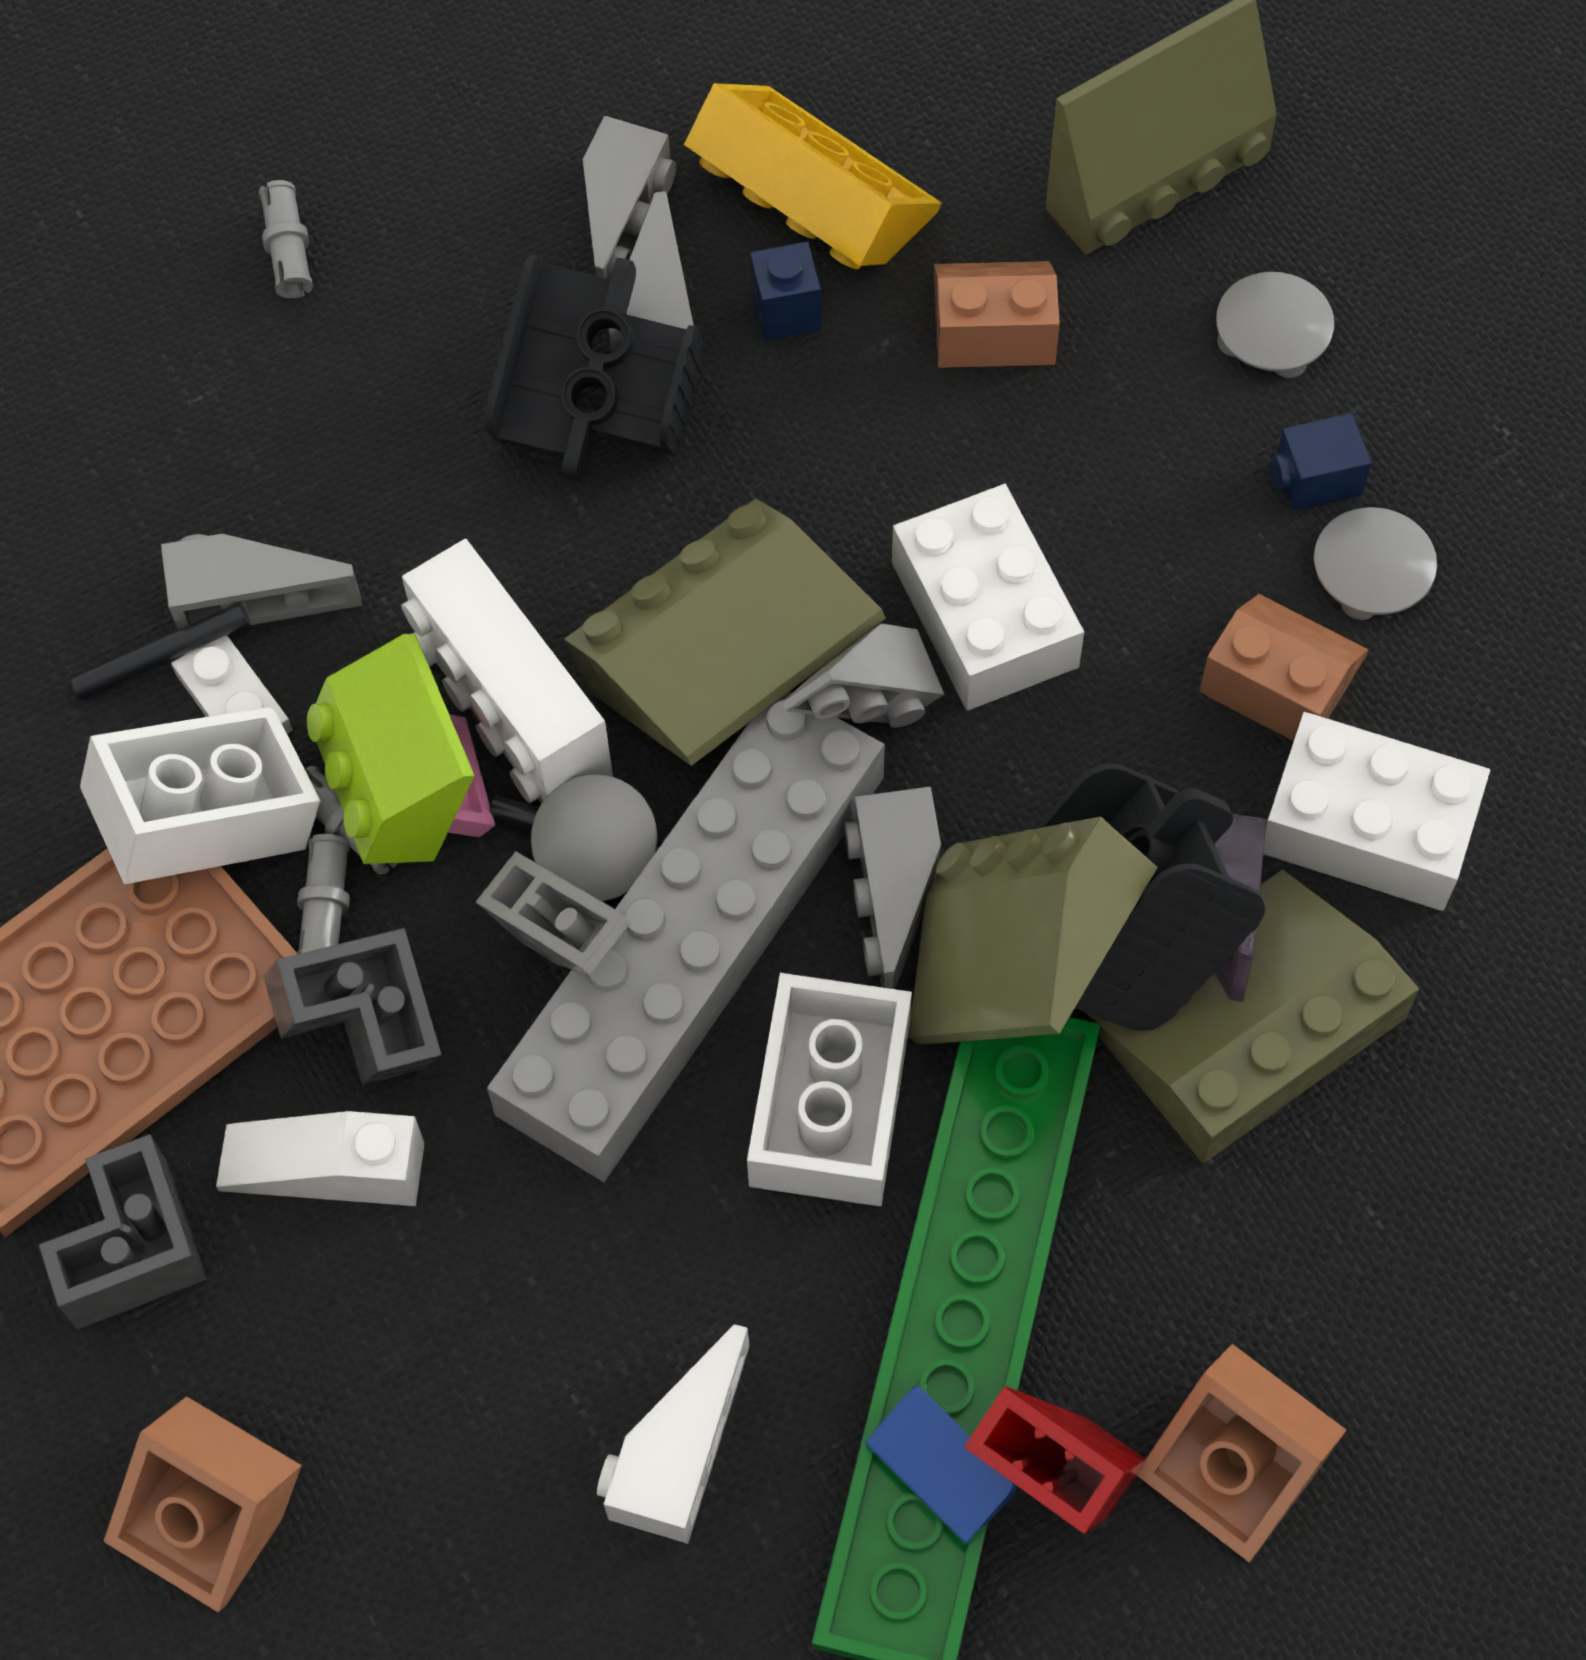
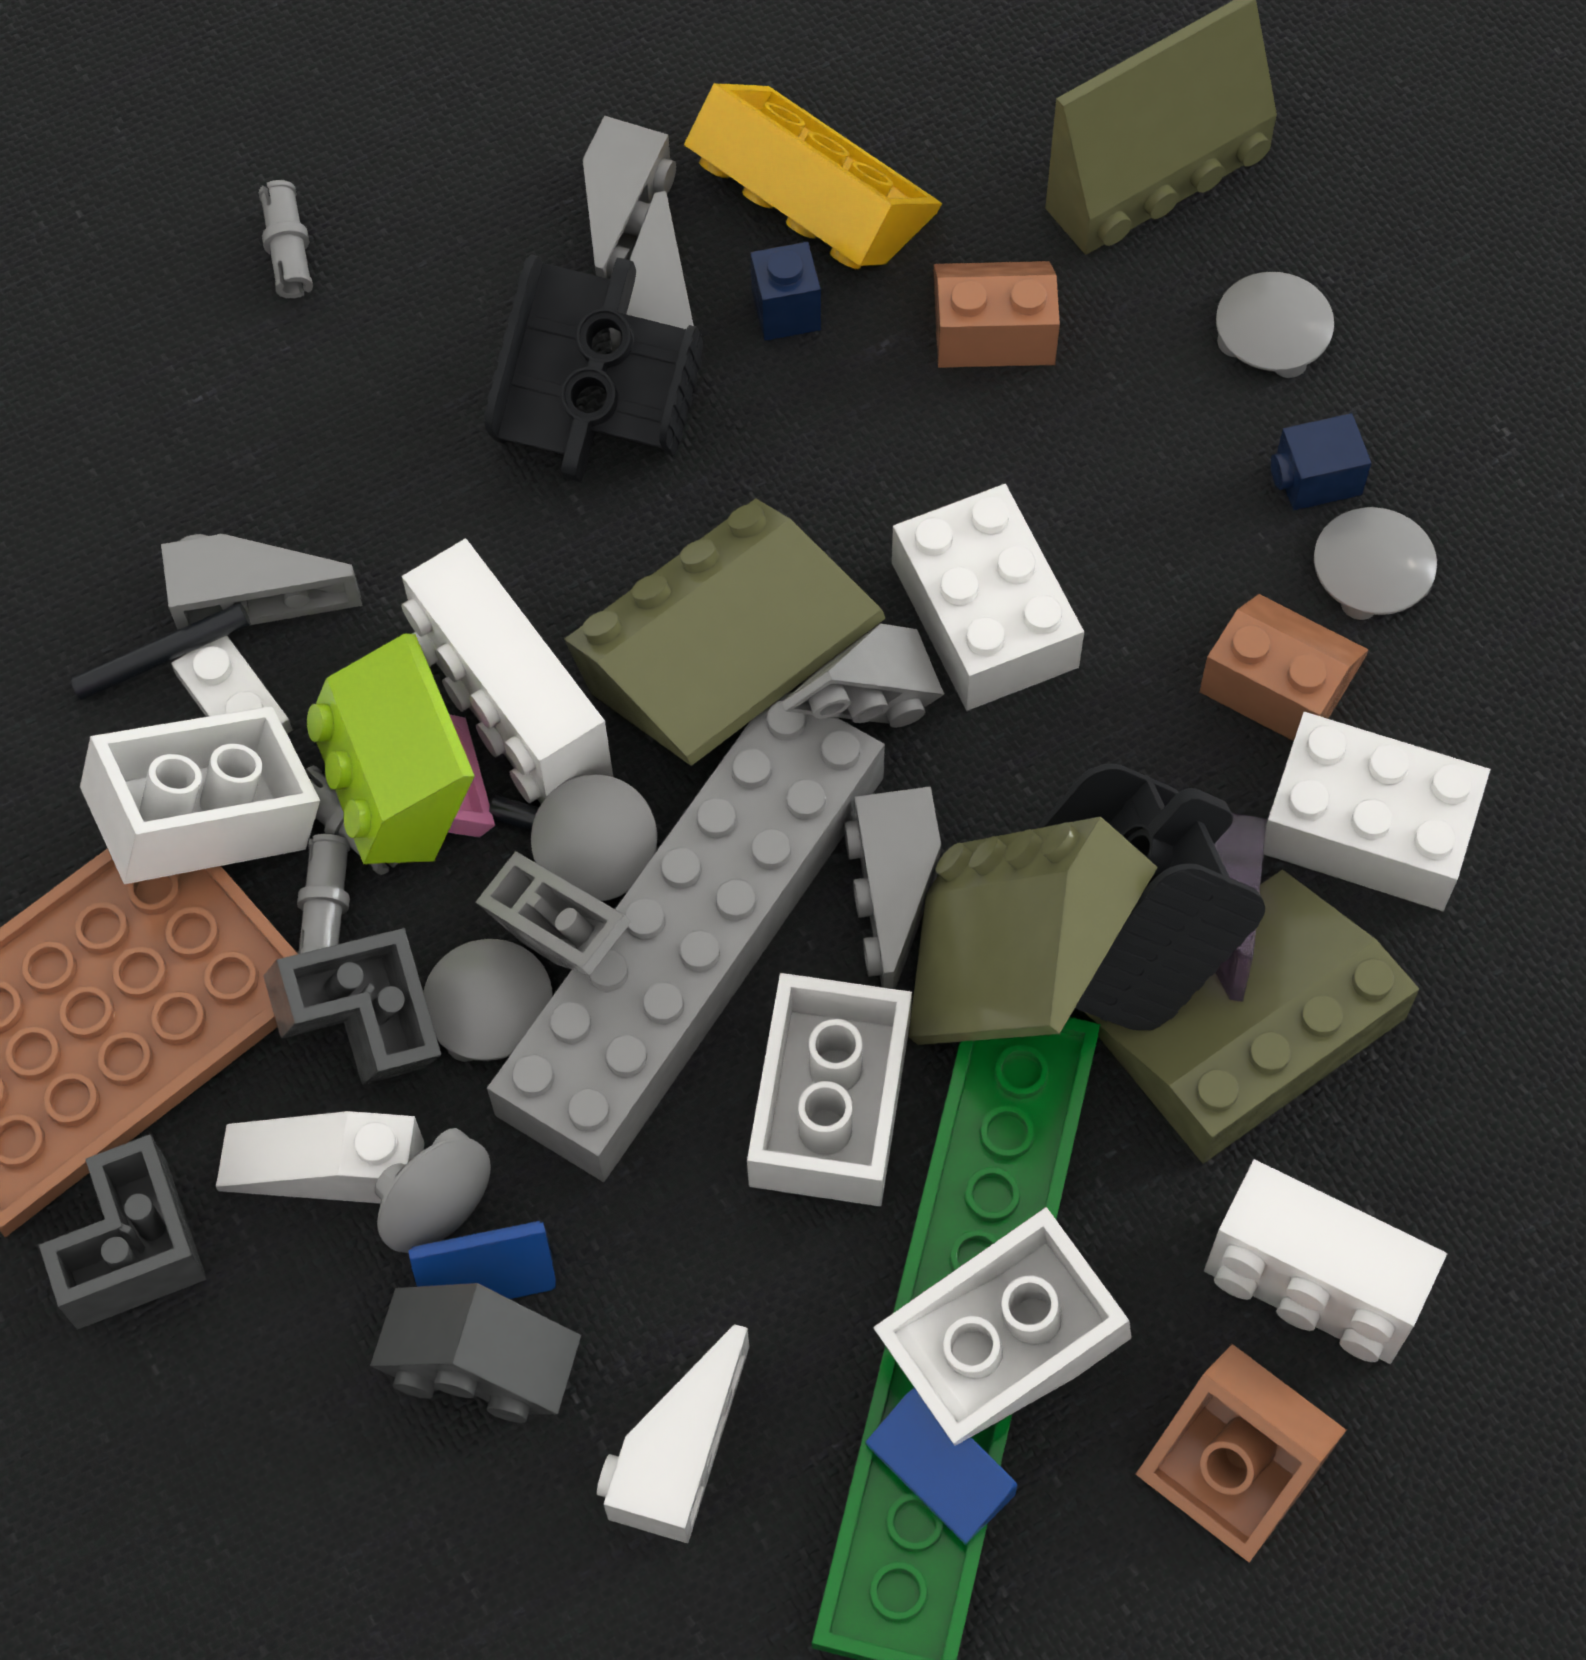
nougat slope [103,1396,302,1613] -> none
red slope [964,1386,1147,1534] -> none
none -> dark grey brick [370,1283,581,1423]
none -> light grey dish [375,1128,491,1253]
none -> blue slope [408,1221,556,1299]
none -> light grey dish [423,939,553,1062]
none -> white slope [873,1207,1132,1446]
none -> white brick [1204,1159,1447,1364]

